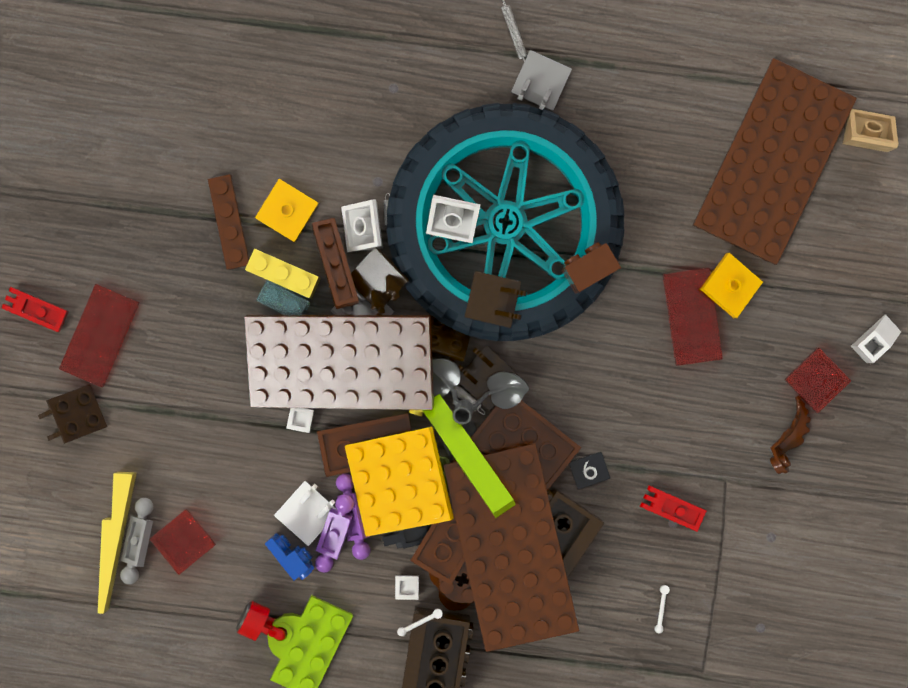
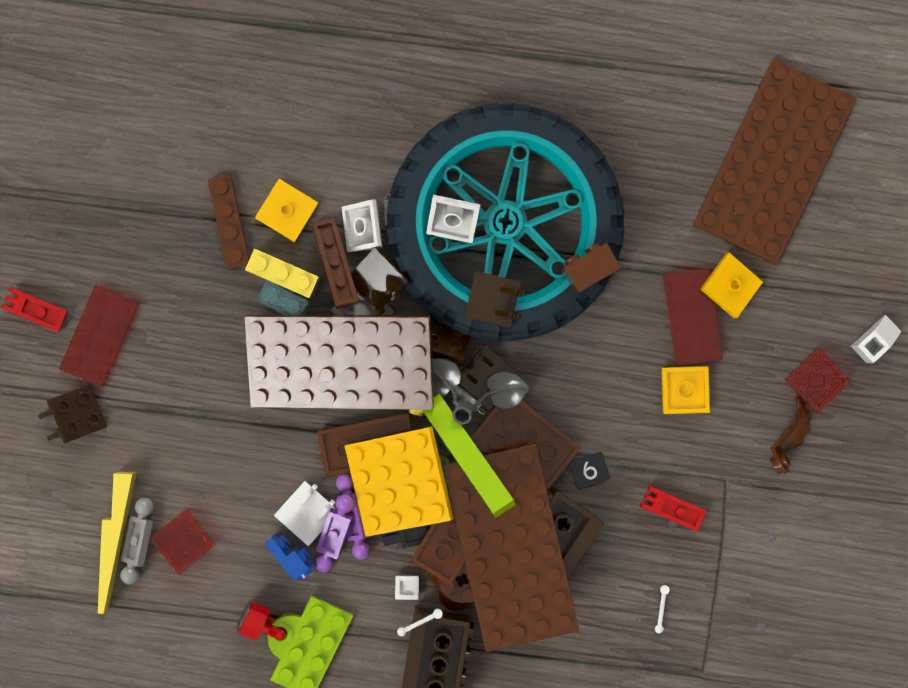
white plate [286,408,314,433] -> none
white piece [501,0,527,62] -> none
light grey plate [511,50,572,111] -> none
tan slope [843,109,898,152] -> none
none -> yellow plate [661,366,710,414]

